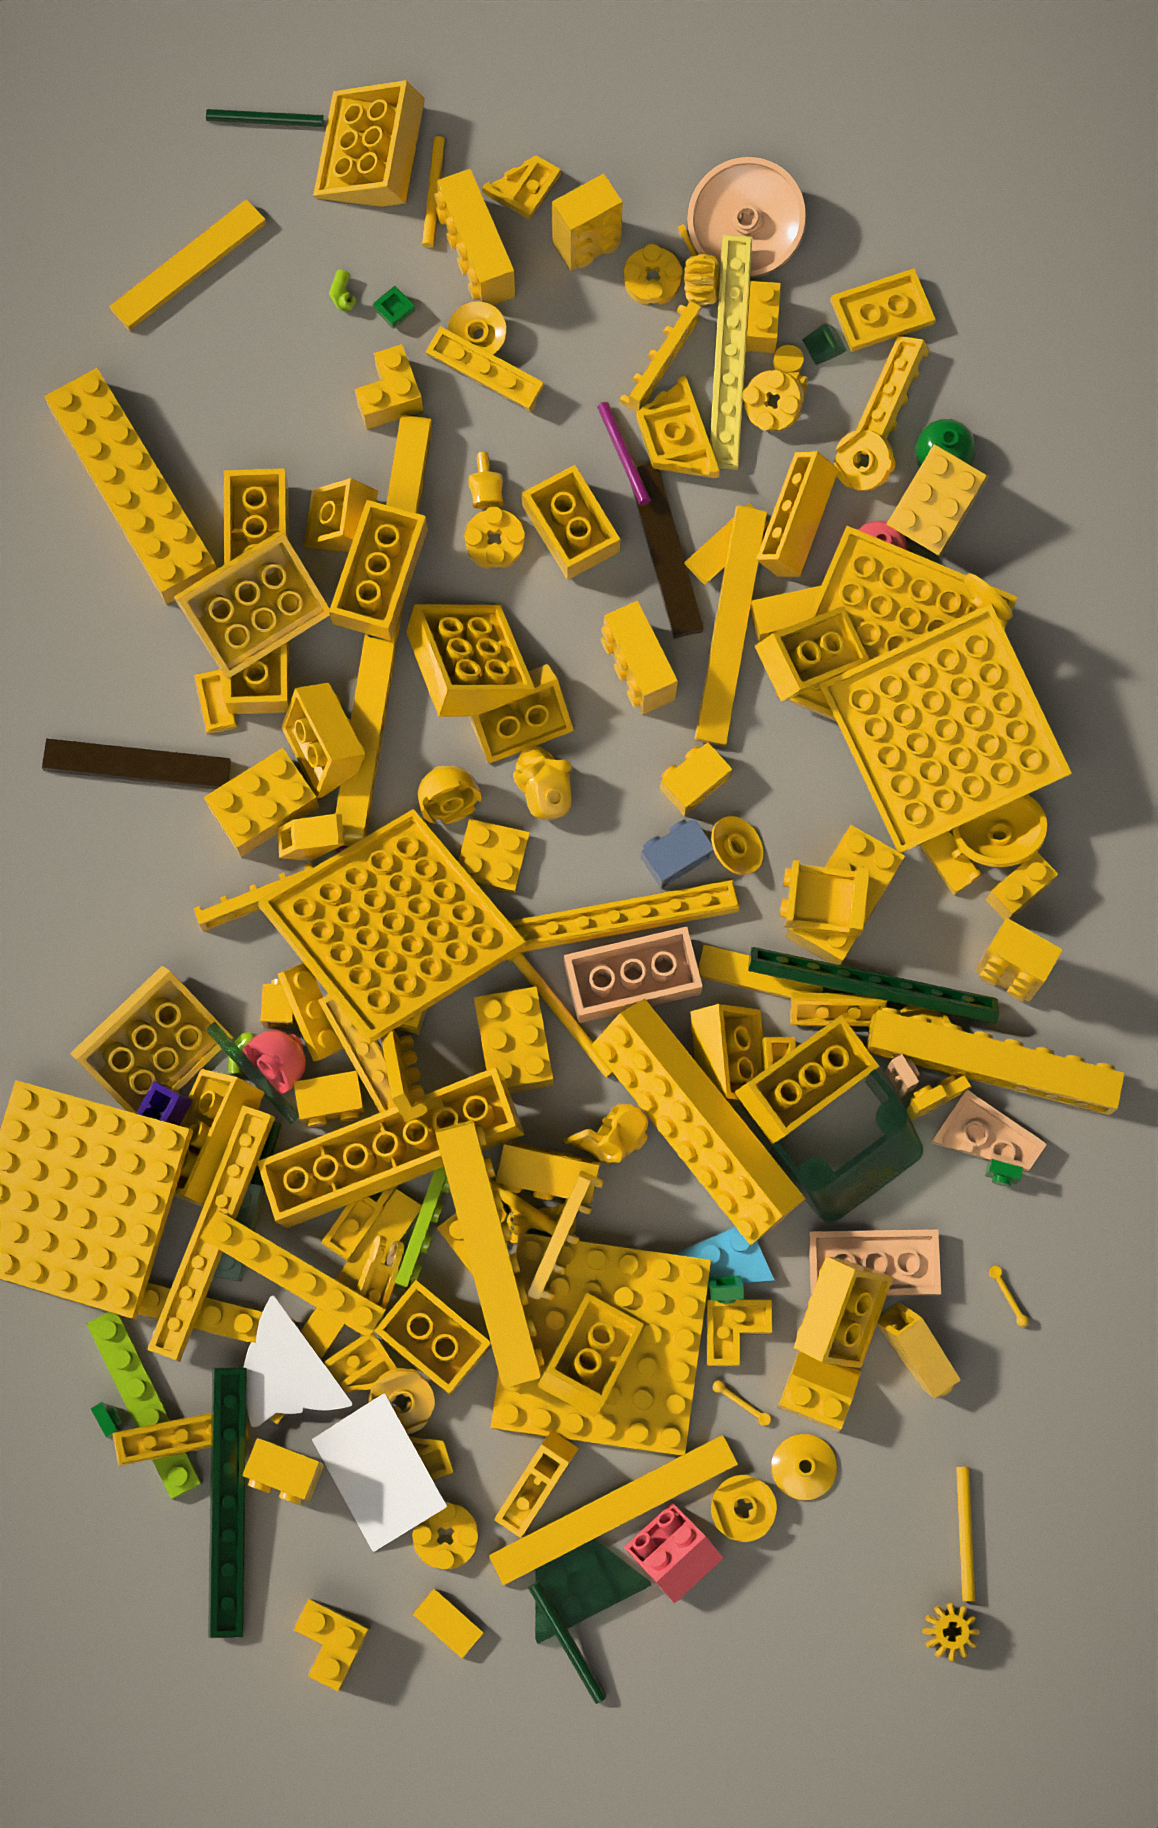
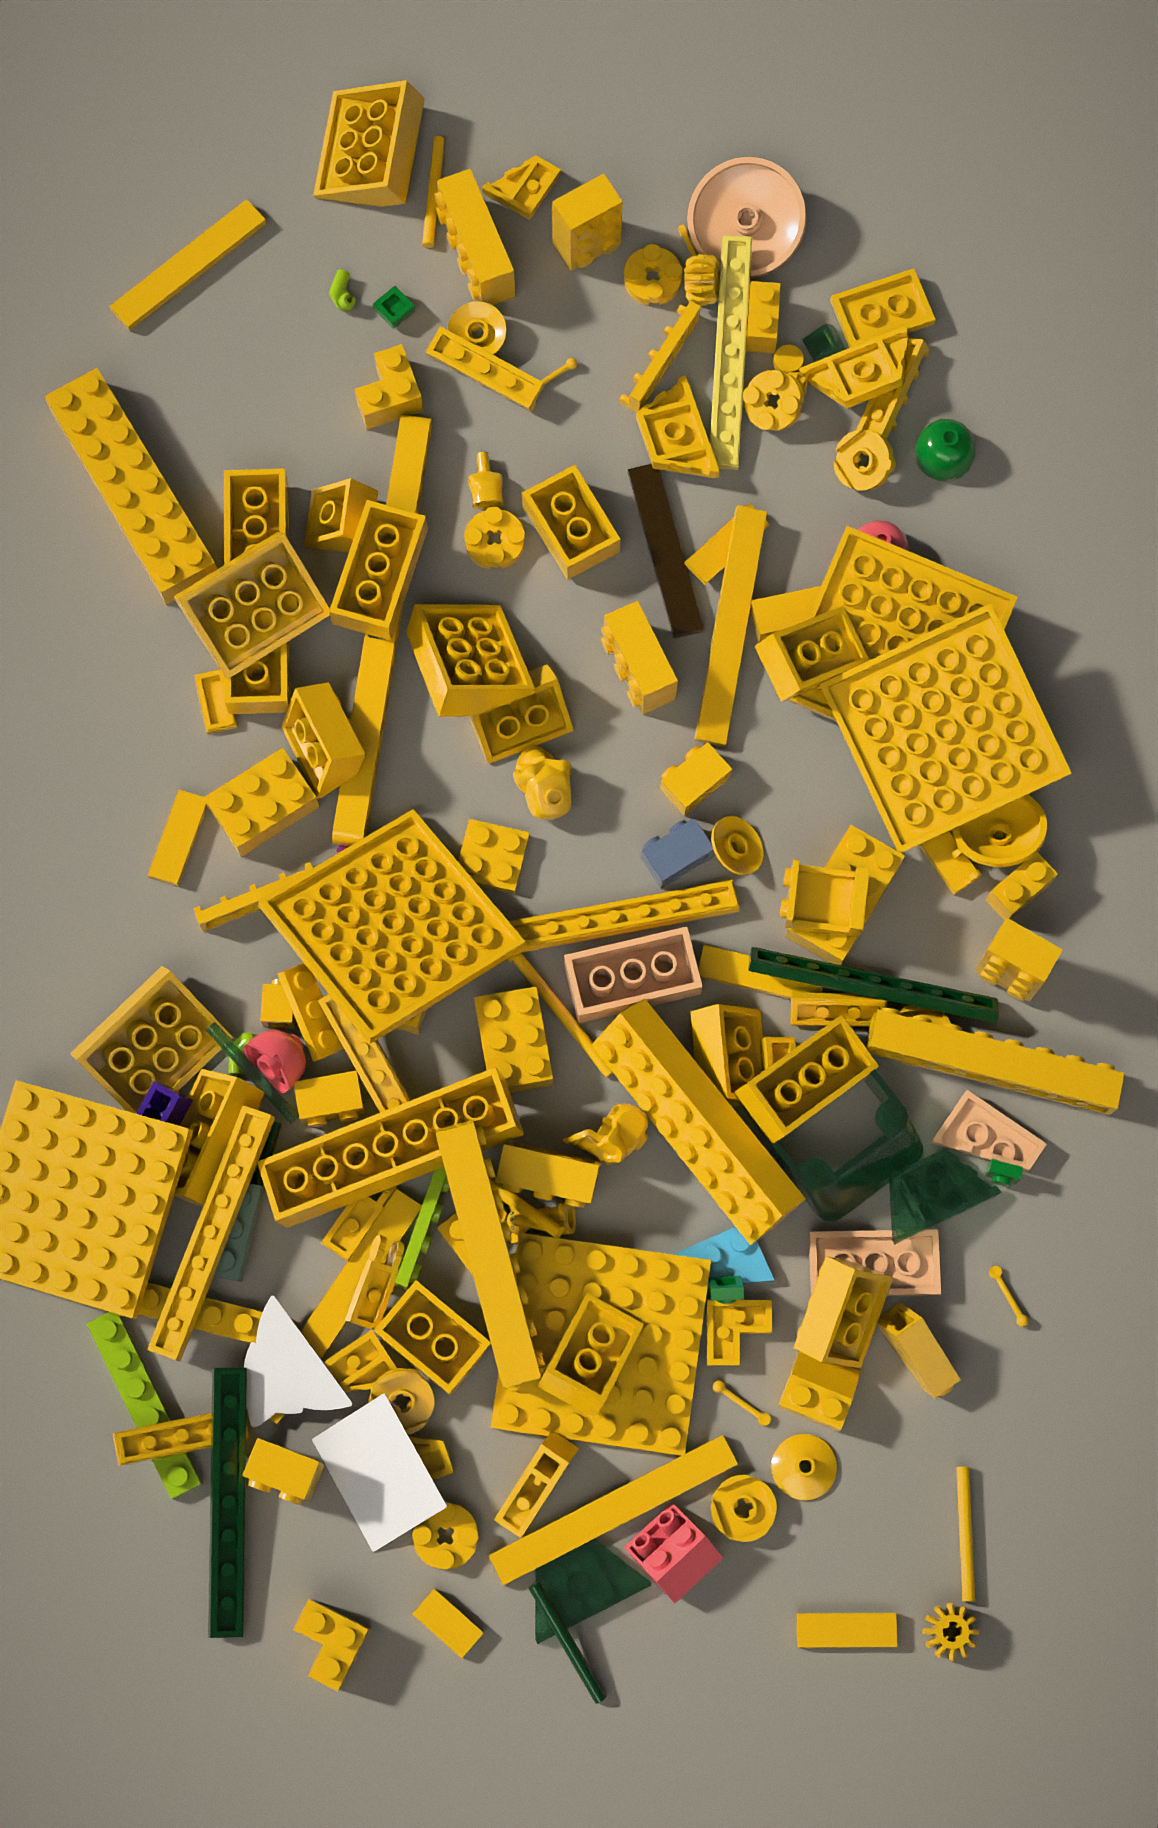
dark brown tile [42,738,231,789] -> none
green plate [90,1402,123,1439] -> none
yellow plate [200,1209,386,1339] -> none
dark green bar [206,109,324,127] -> none
yellow slope [277,814,345,861] -> none
yellow hinge [381,1030,427,1122] -> none
yellow cylinder [417,765,482,824] -> none
yellow hinge [527,1170,604,1300] -> none
magenta bar [597,402,651,506] -> none
yellow brick [756,451,839,577] -> none
light nougat plate [885,1054,919,1099] -> none
yellow brick [886,444,990,556] -> none
yellow plate [906,1075,971,1121] -> none
yellow dish [964,573,1013,621] -> none
none -> yellow tile [148,789,207,887]
none -> yellow hinge [540,358,577,385]
none -> yellow tile [796,1613,897,1648]
none -> yellow wing [799,325,909,409]
none -> clear green wing [889,1148,1001,1245]

